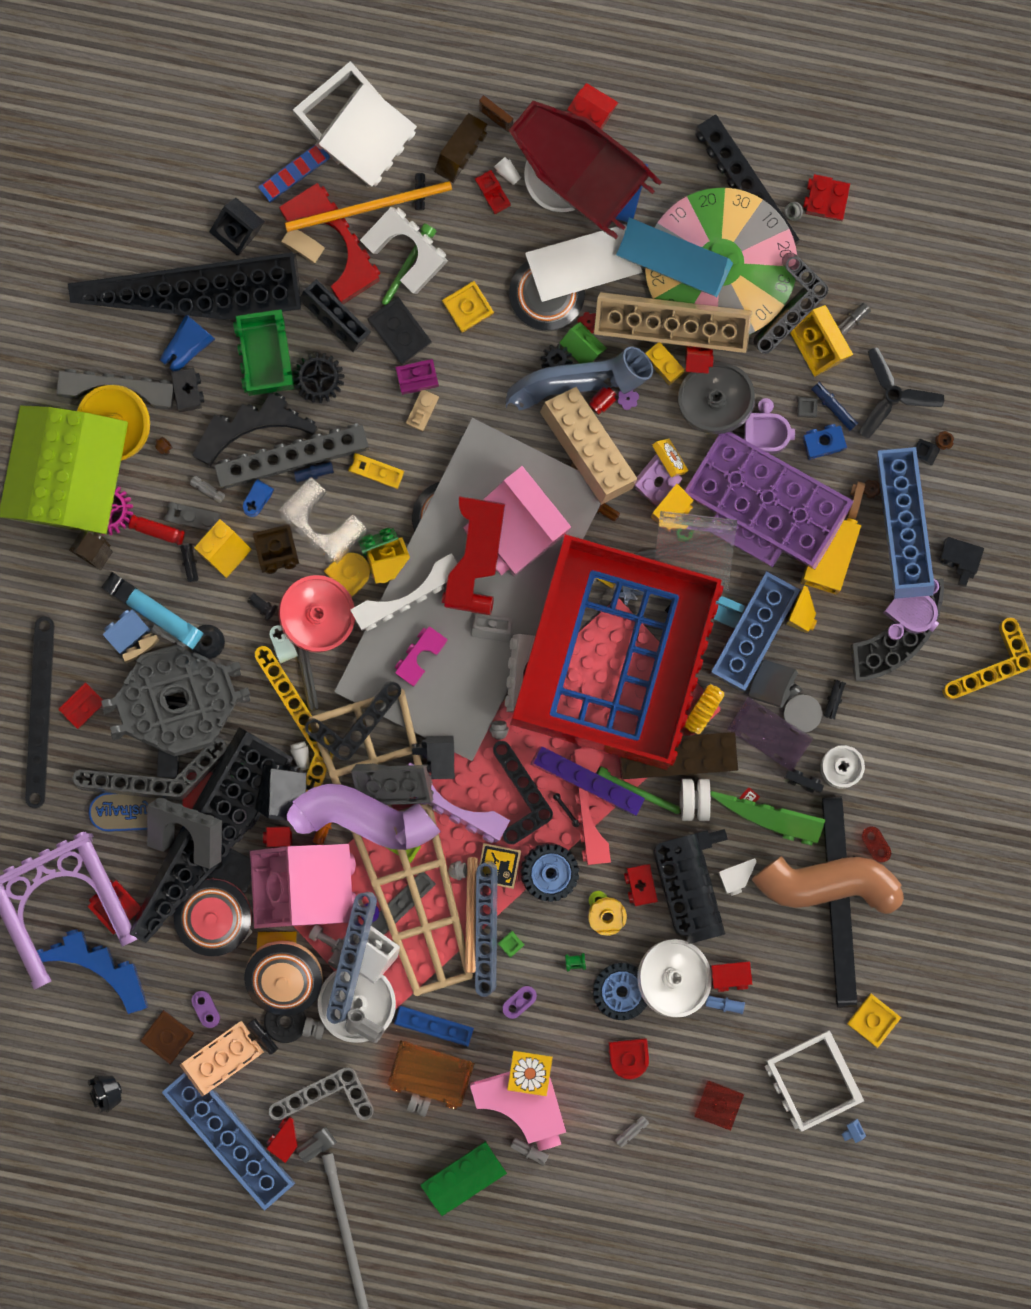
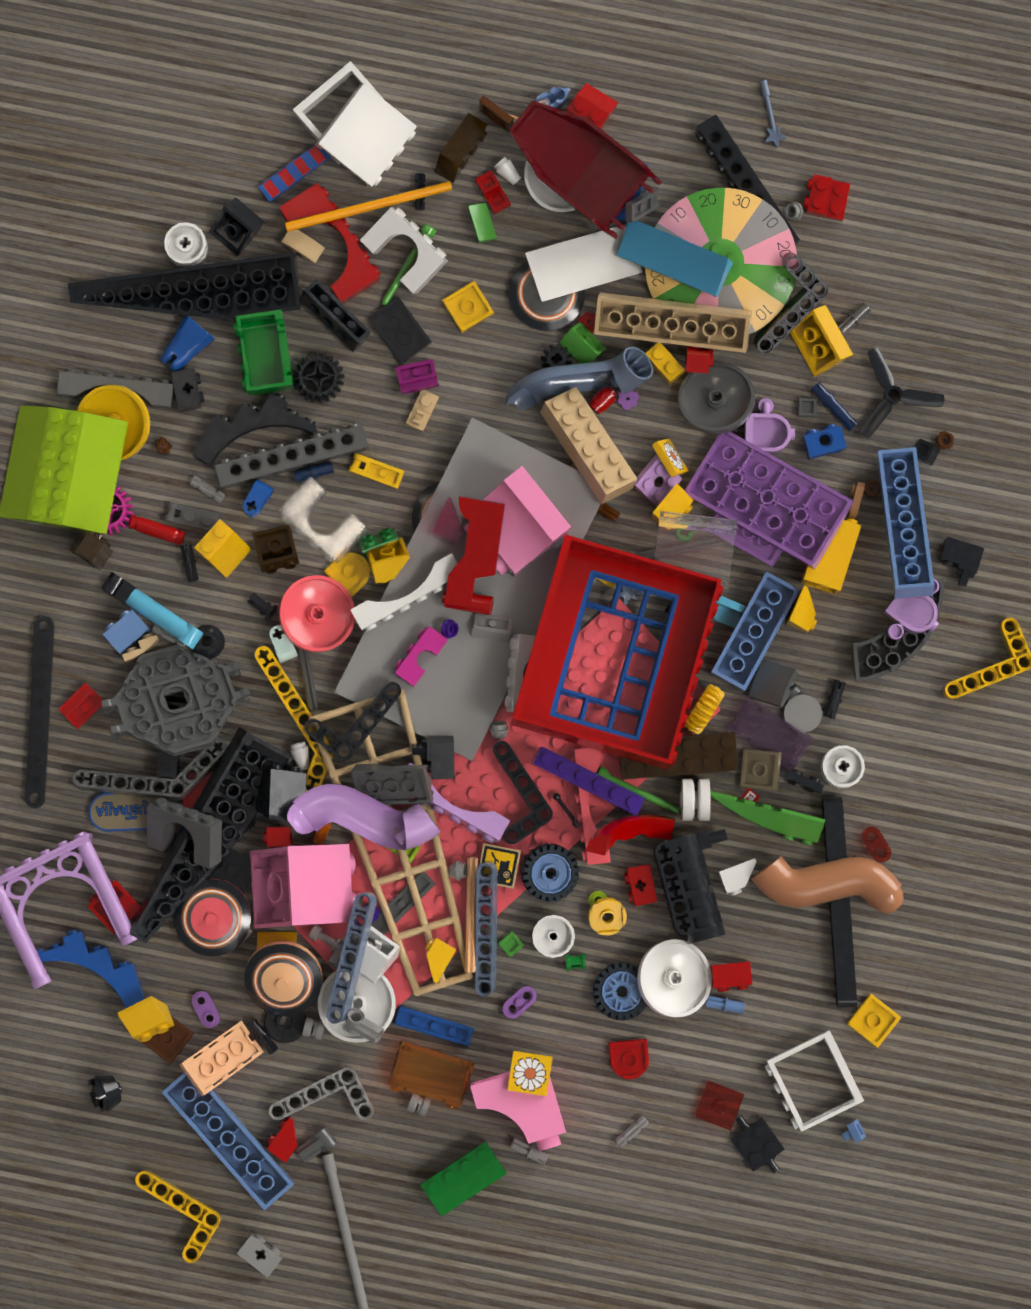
none -> yellow slope [118,996,174,1042]
none -> yellow beam [135,1170,221,1263]
none -> white wheel [164,222,208,268]
none -> light grey brick [237,1233,283,1278]
none -> yellow slope [425,938,457,983]
none -> clear pink slope [432,497,463,545]
none -> dark purple plate [441,619,459,639]
none -> bright green slope [468,203,497,244]
none -> medium blue animal [509,87,570,120]
none -> white wheel [532,915,575,958]
none -> red brick [586,815,676,856]
none -> dark grey plate [625,187,659,223]
none -> black plate [731,1115,785,1174]
none -> dark tan tile [740,749,782,791]
none -> sand blue piece [760,80,786,147]

